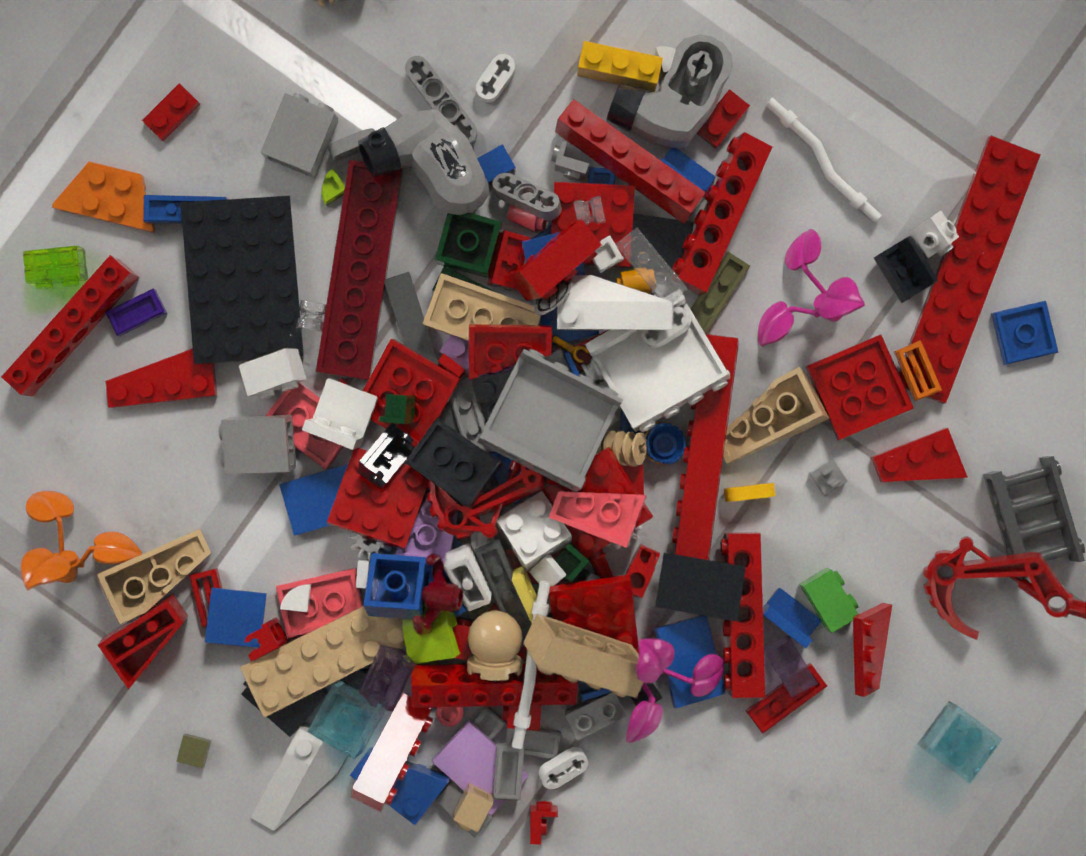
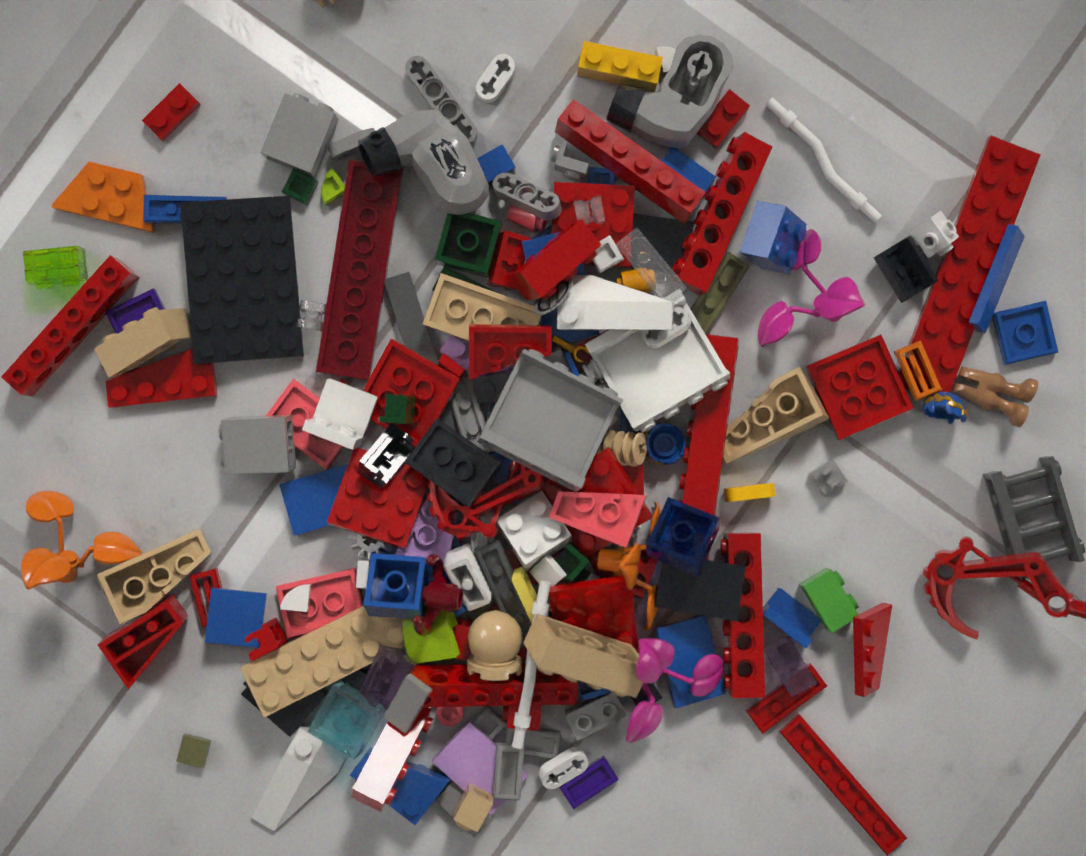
white brick [239,348,307,400] -> none
red bracket [530,801,558,845] -> none
red wing [871,428,968,482] -> none
clear light blue brick [917,701,1003,783] -> none
none -> tan wedge [94,307,192,378]
none -> dark green tile [281,168,318,206]
none -> light grey tile [383,673,432,733]
none -> dark purple tile [559,755,619,809]
none -> orange plant [598,502,663,631]
none -> clear blue brick [646,497,720,577]
none -> blue brick [739,201,807,275]
none -> red tile [779,713,907,856]
none -> blue hair [922,392,968,424]
none -> medium nougat piece [952,366,1039,428]
none -> blue tile [969,224,1025,334]

